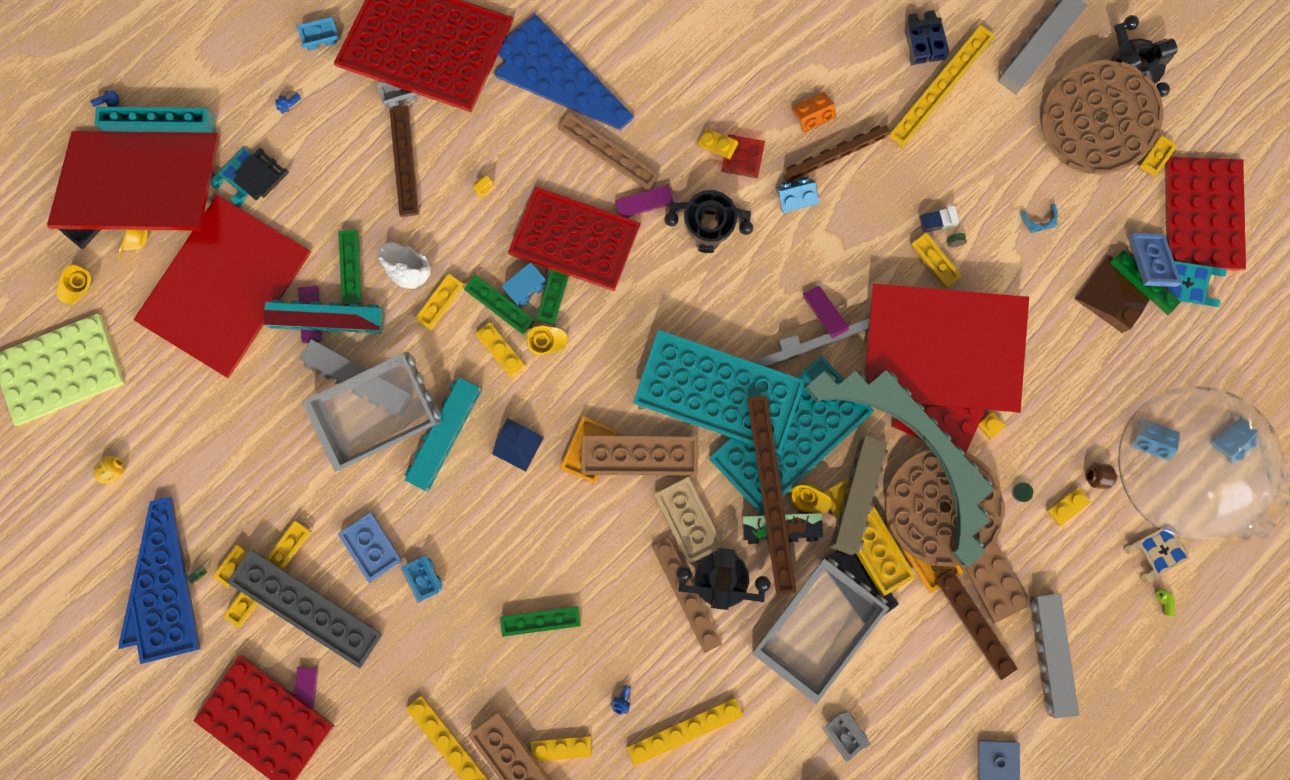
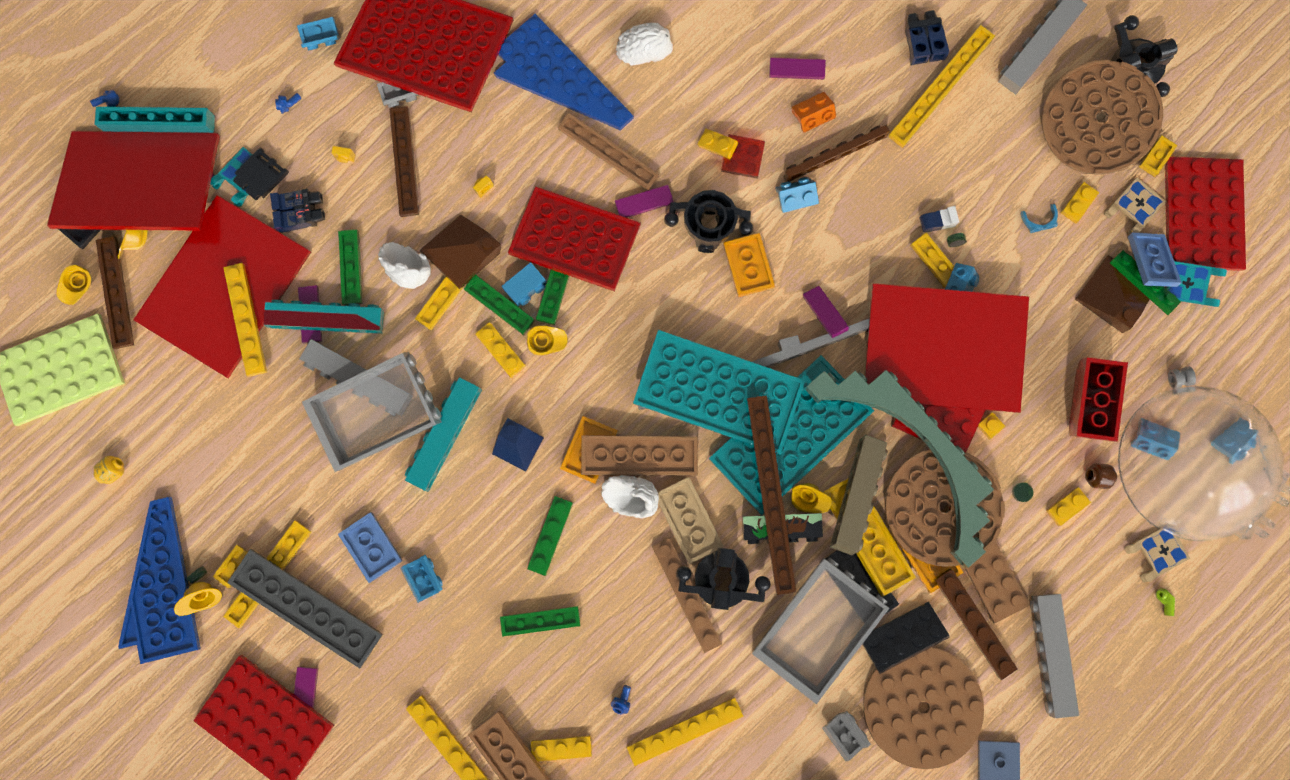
none -> reddish brown plate [96,236,134,349]
none -> yellow piece [174,582,222,616]
none -> yellow plate [223,263,267,377]
none -> hips [270,189,325,233]
none -> yellow plate [331,146,356,163]
none -> reddish brown slope [420,215,501,289]
none -> green plate [527,496,573,576]
none -> white hair [601,475,659,519]
none -> white hair [616,22,673,65]
none -> light orange plate [723,233,775,297]
none -> magenta tile [769,58,826,80]
none -> black plate [862,602,950,674]
none -> medium nougat plate [863,647,984,769]
none -> dark azure bracket [945,263,979,292]
none -> yellow plate [1061,182,1099,224]
none -> red brick [1069,357,1128,442]
none -> tan flag [1104,177,1166,235]
none -> light grey wheel [1168,366,1196,389]

